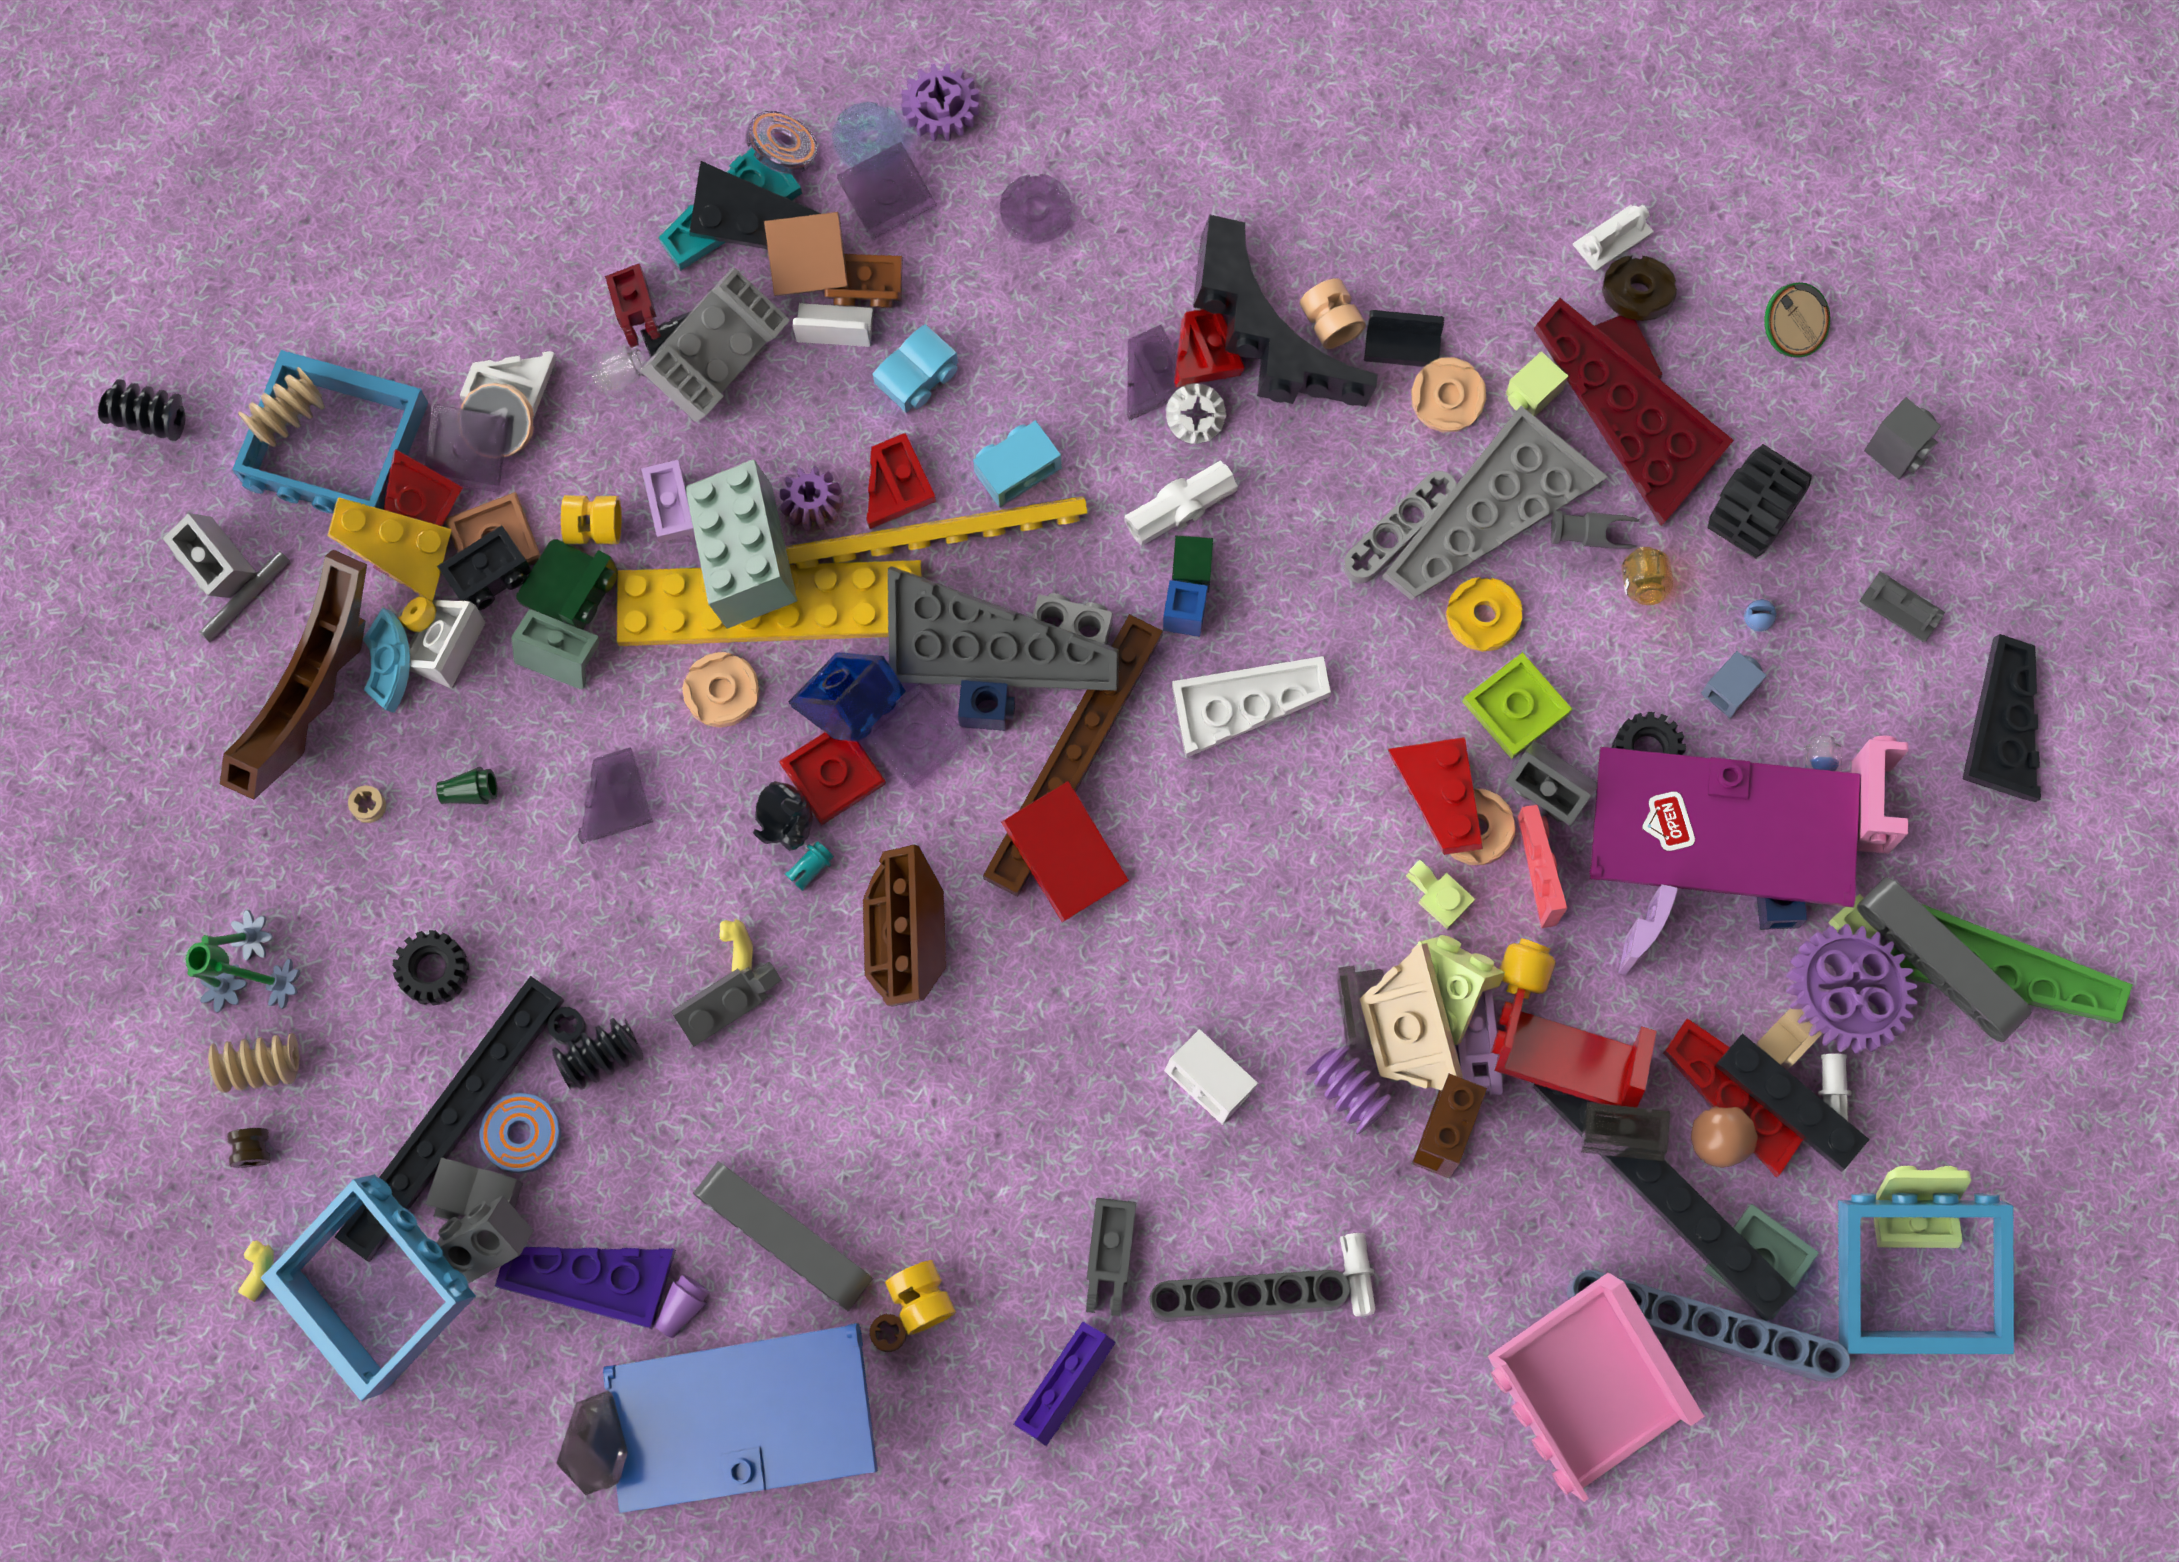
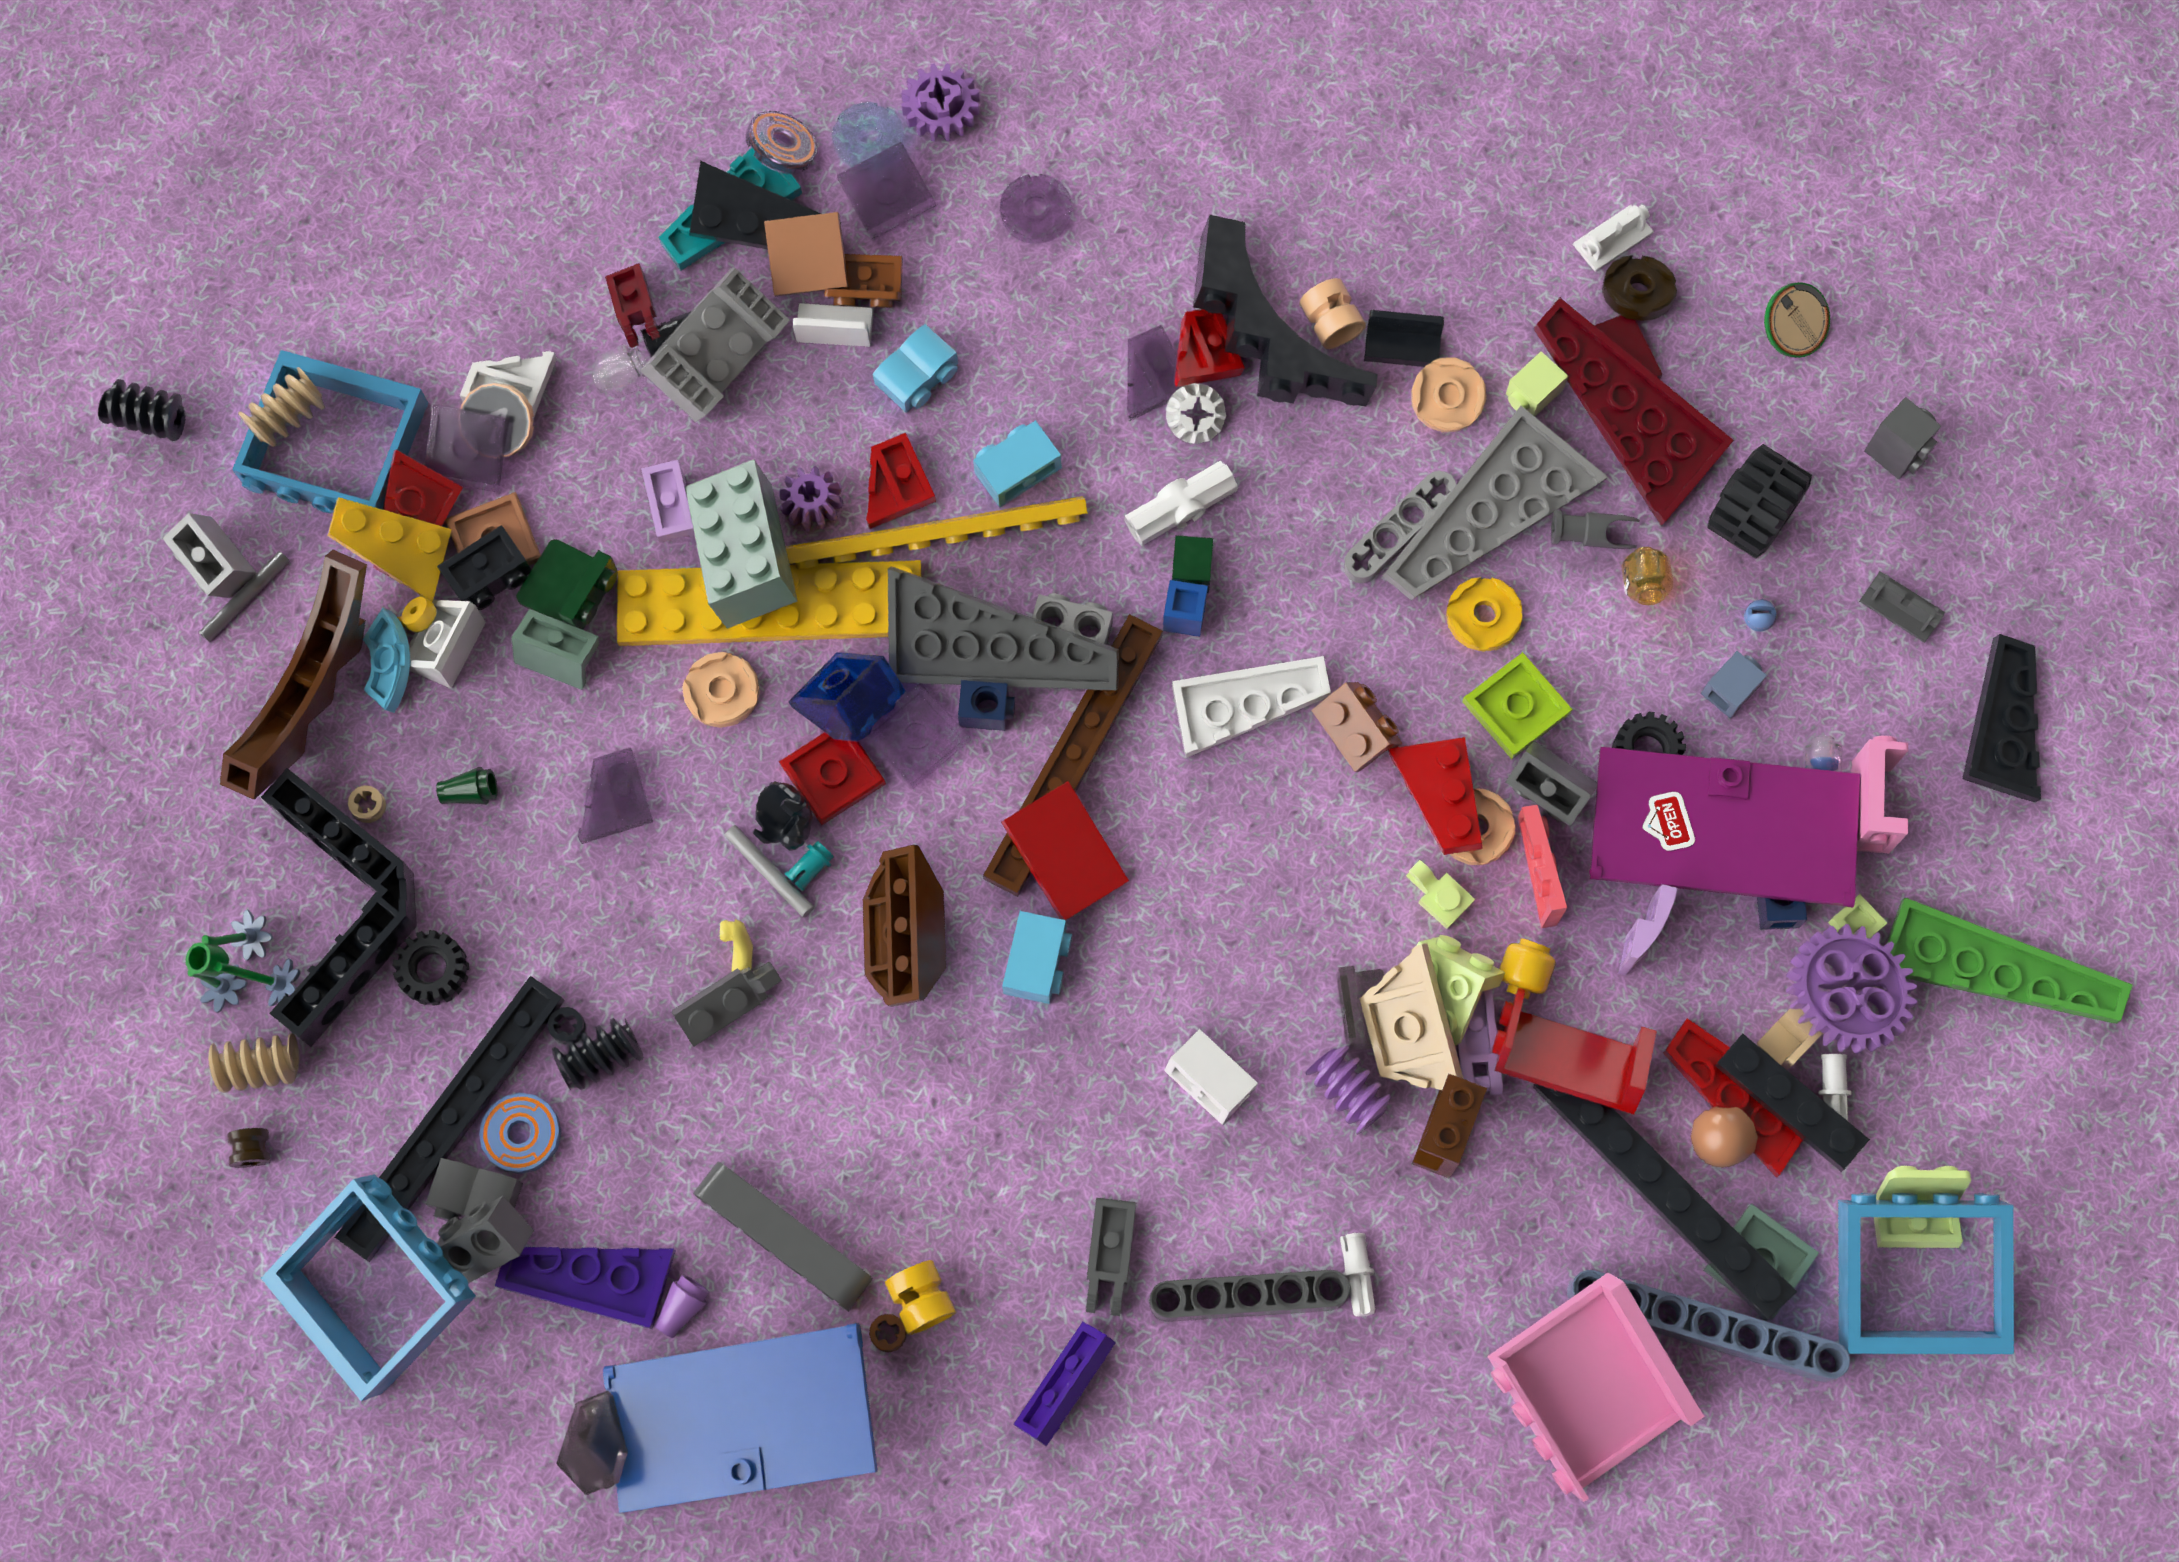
light yellow arm [237,1240,274,1302] -> none
yellow wheel [561,495,622,544] -> none
clear smoke brick [1581,1102,1670,1161] -> none
dark grey beam [1857,877,2032,1042] -> none
none -> black brick [261,768,417,1047]
none -> light grey bar [724,825,814,918]
none -> medium azure brick [1002,911,1072,1004]
none -> bracket [1311,682,1402,772]

